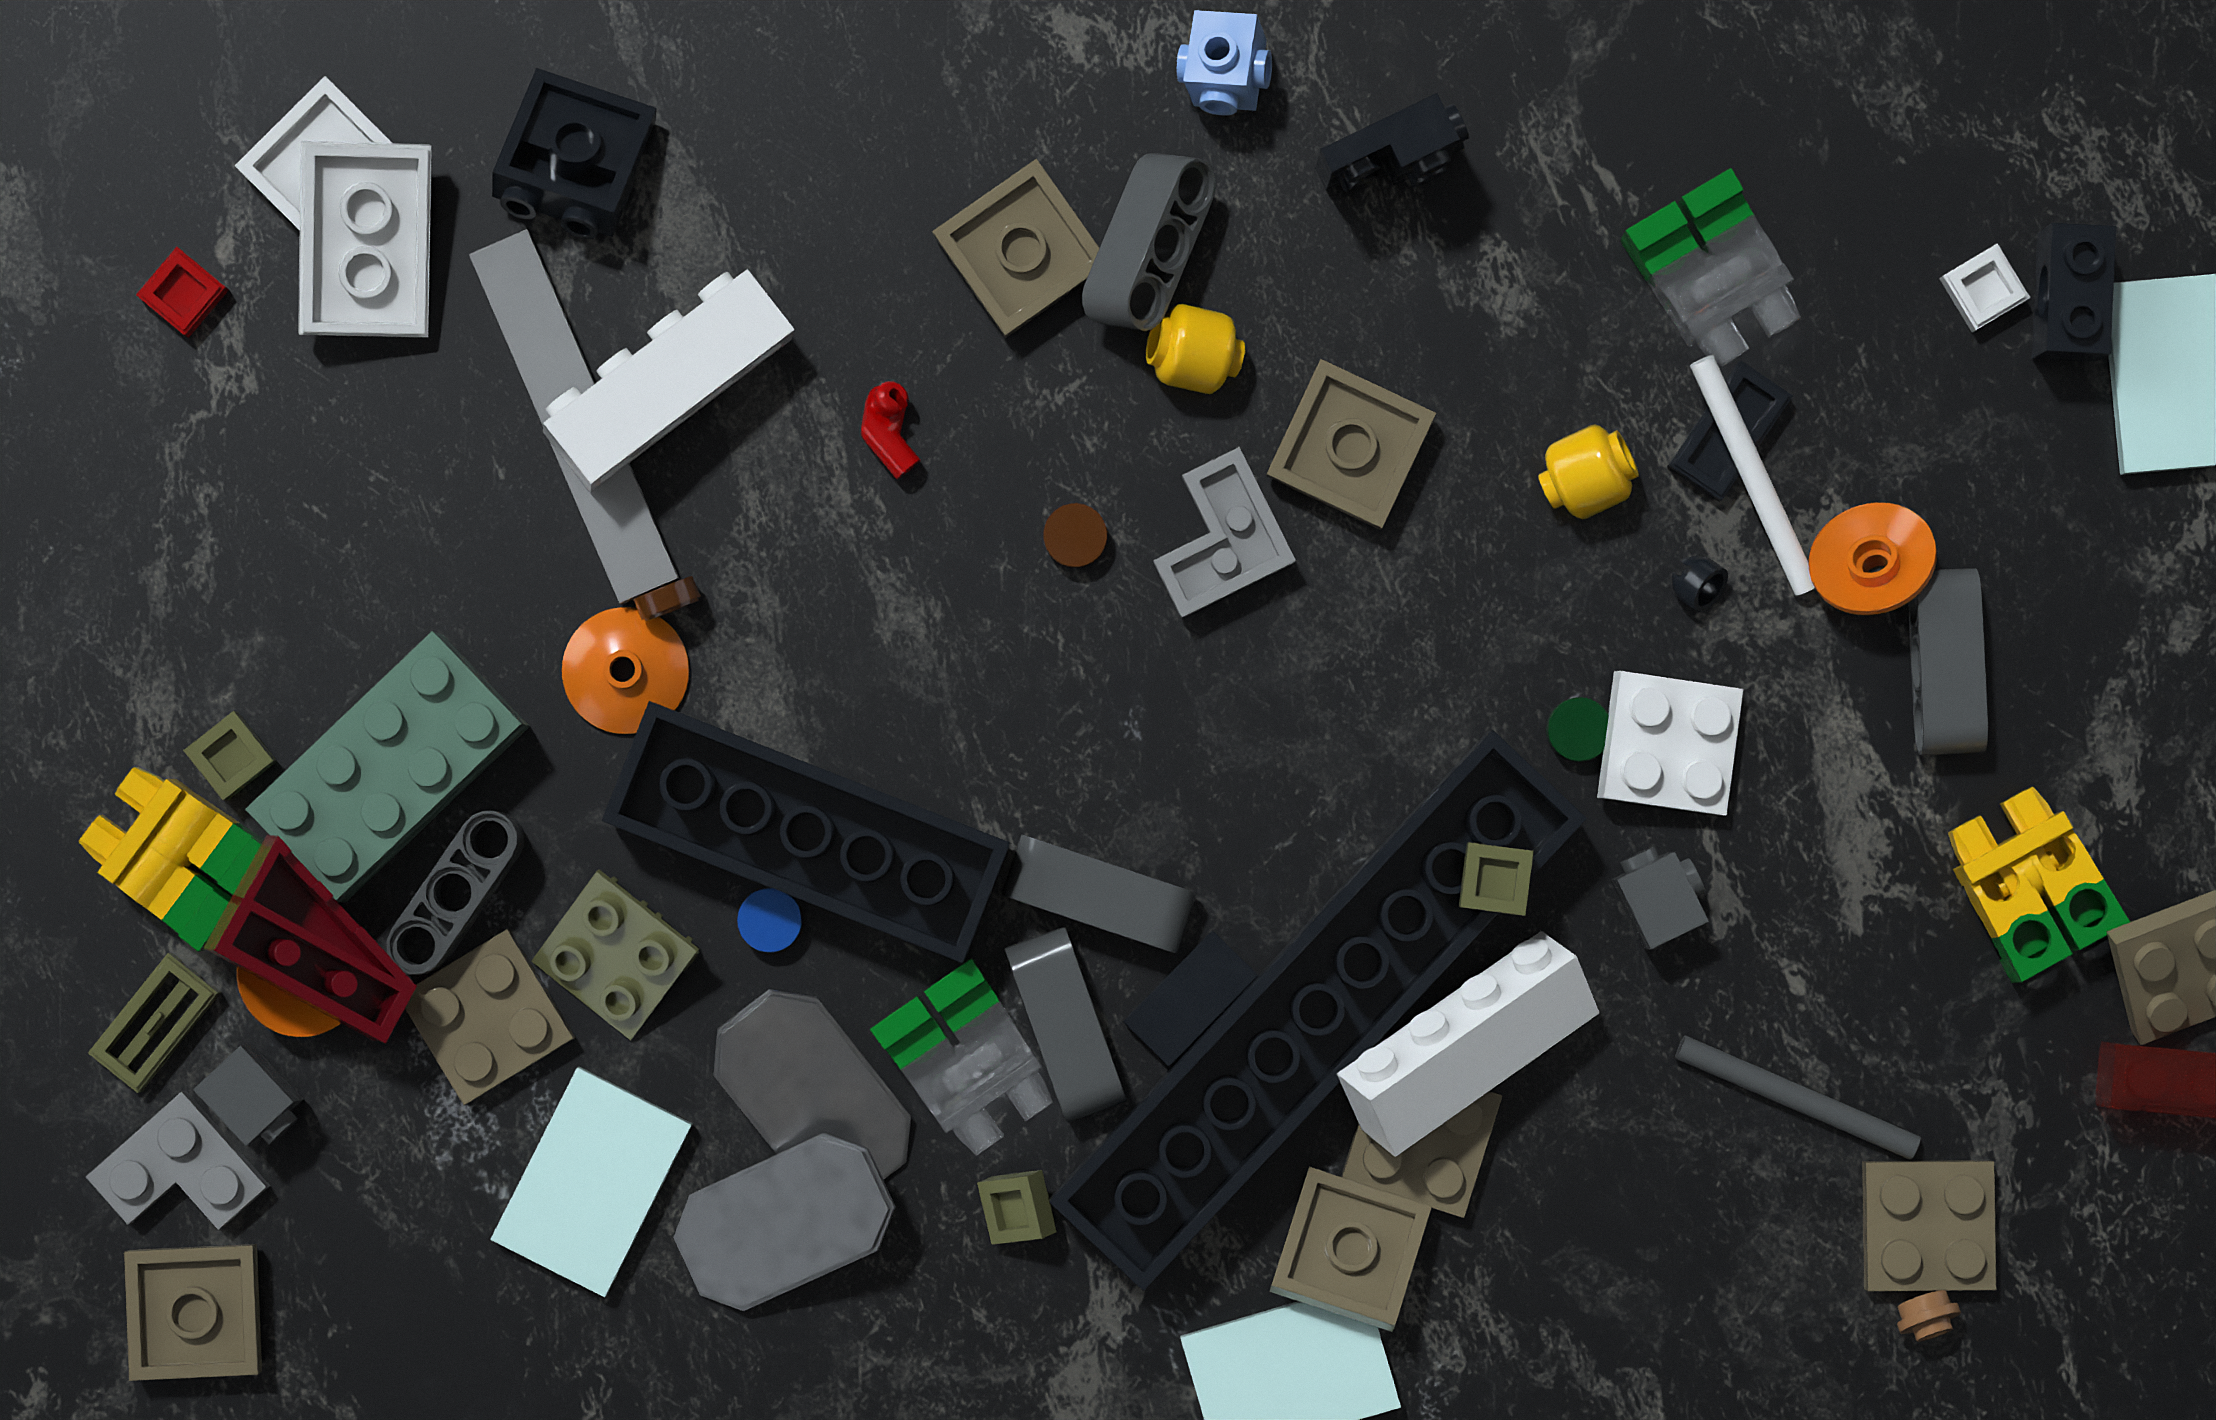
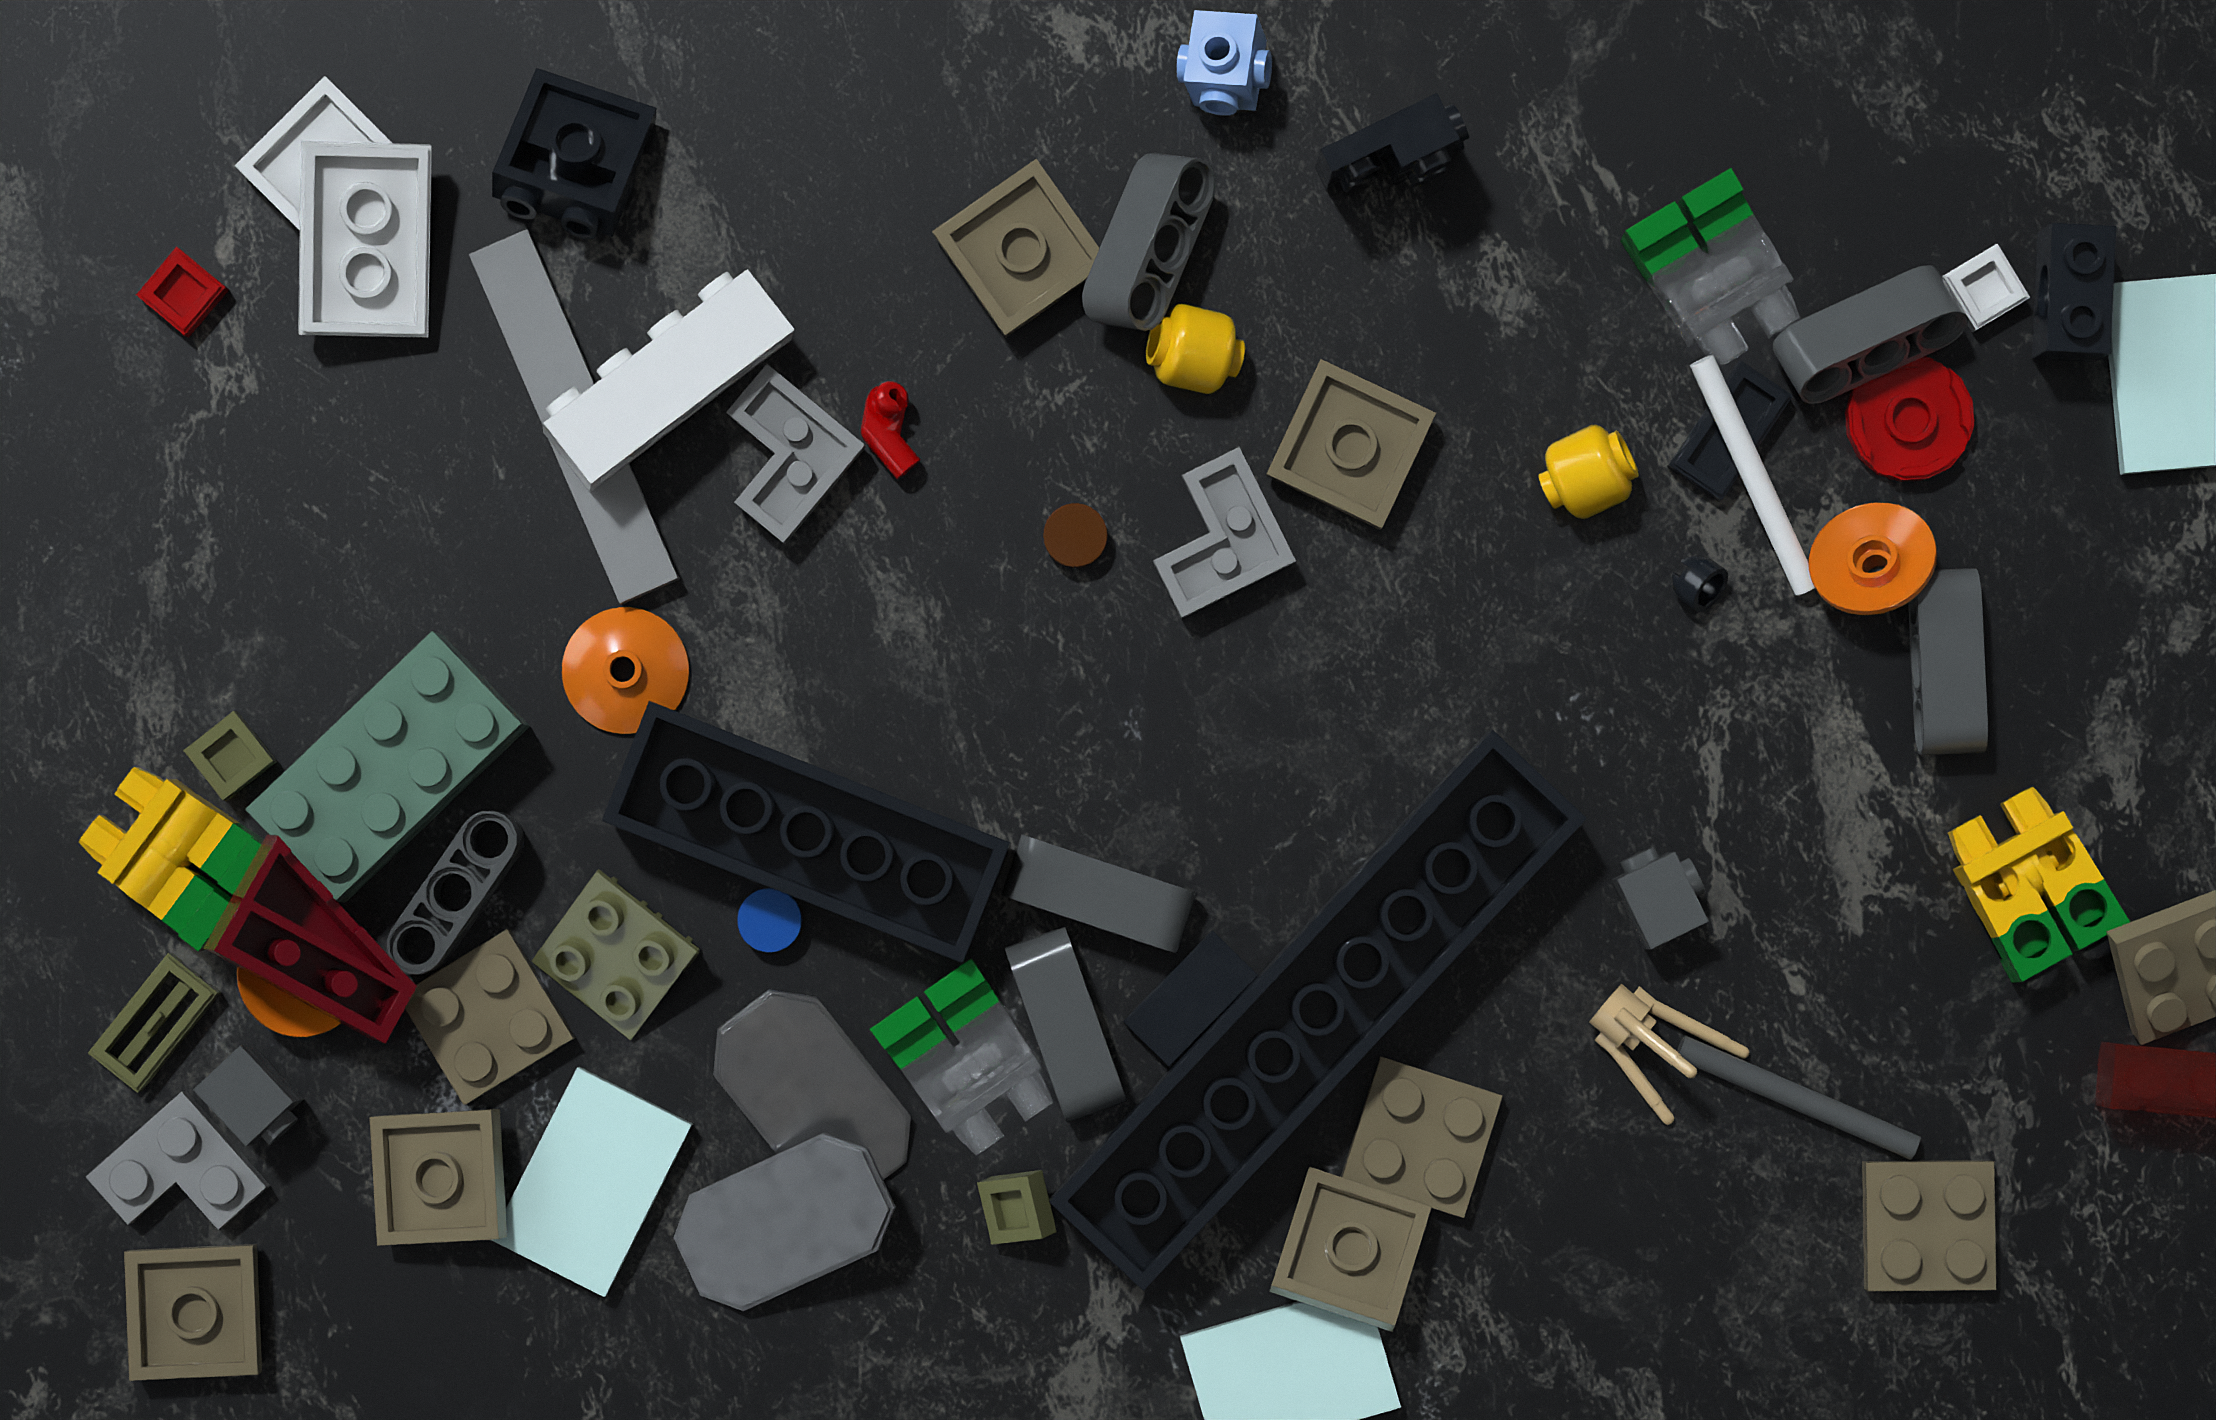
reddish brown tile [633,576,701,622] -> none
white brick [1337,931,1599,1157] -> none
olive plate [1459,842,1533,916] -> none
dark green tile [1546,697,1609,761] -> none
white plate [1597,671,1743,815] -> none
medium nougat plate [1897,1290,1961,1342] -> none
none -> dark tan plate [370,1109,507,1246]
none -> light grey plate [726,364,866,544]
none -> tan plant [1589,984,1750,1125]
none -> dark grey beam [1772,265,1969,404]
none -> red tile [1845,356,1974,482]

